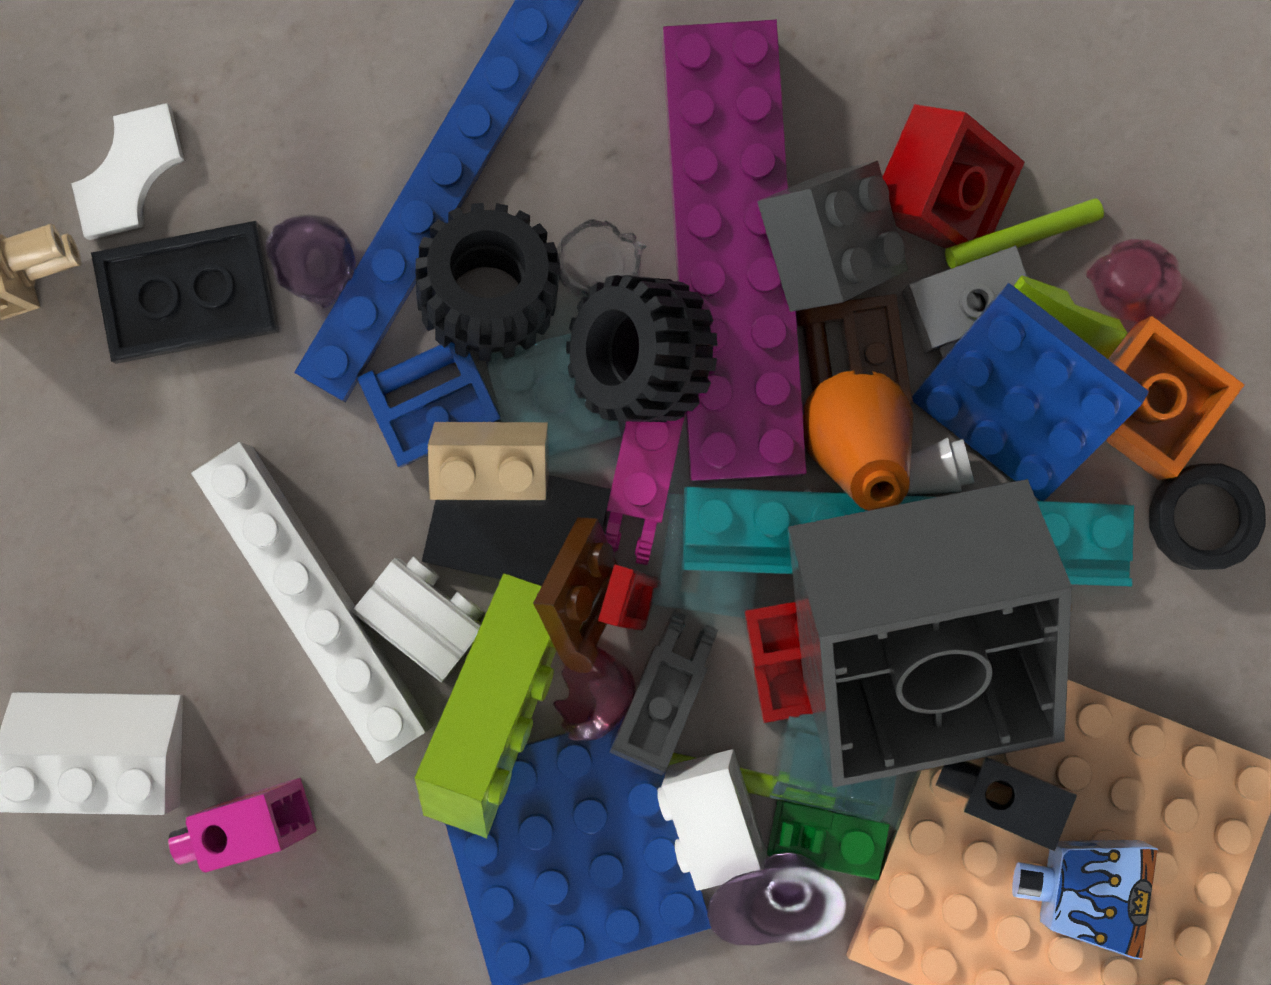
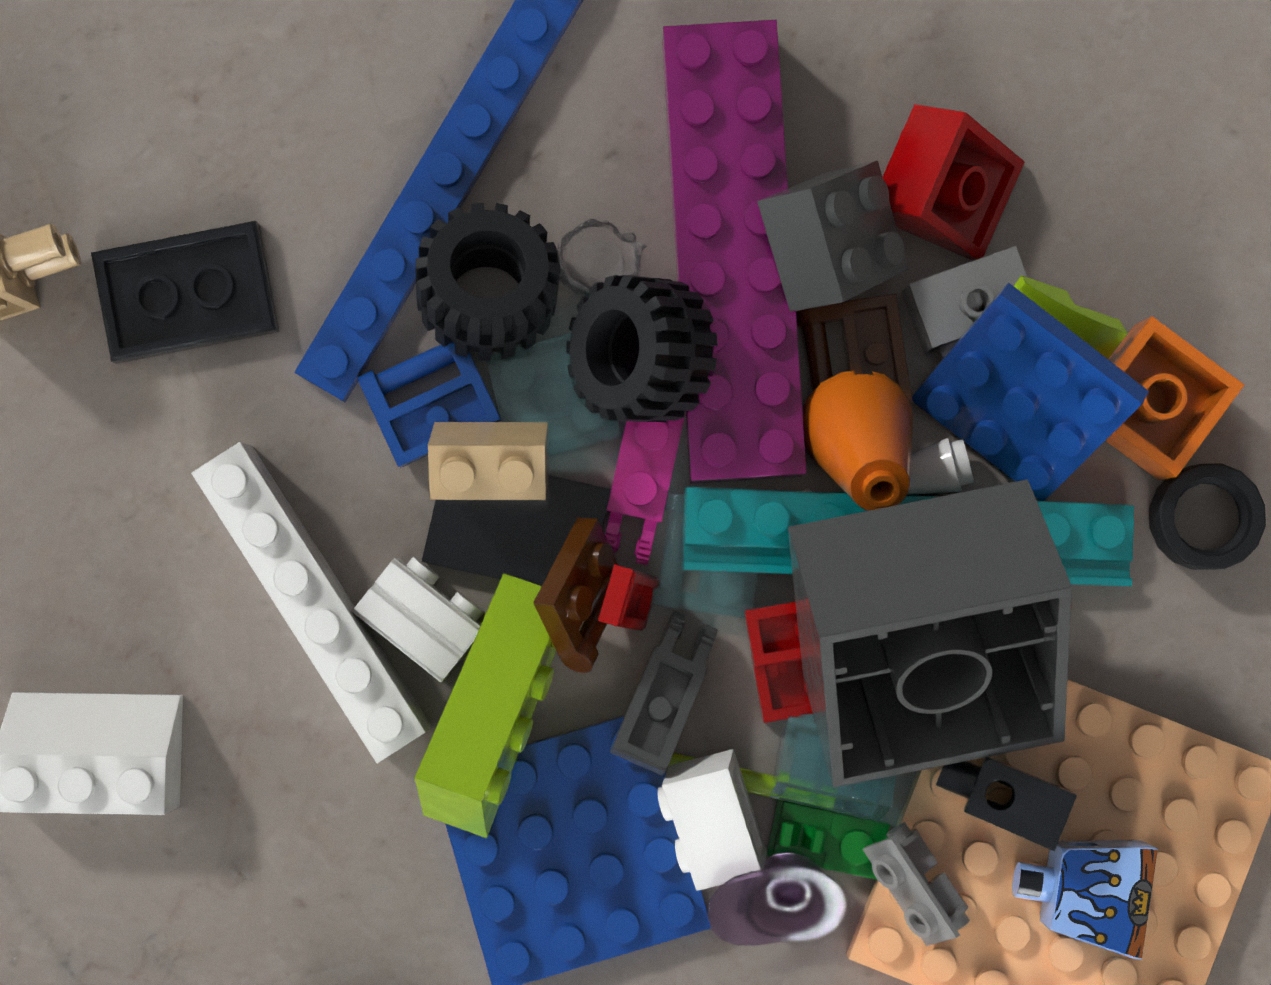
white tile [71,103,184,240] -> none
dark pink torso [168,777,317,873] -> none
clear purple hair [266,215,356,309] -> none
clear pink hair [553,645,635,740] -> none
lime bar [945,198,1104,269] -> none
clear pink hair [1086,239,1182,323] -> none
none -> light grey hinge [862,822,970,946]

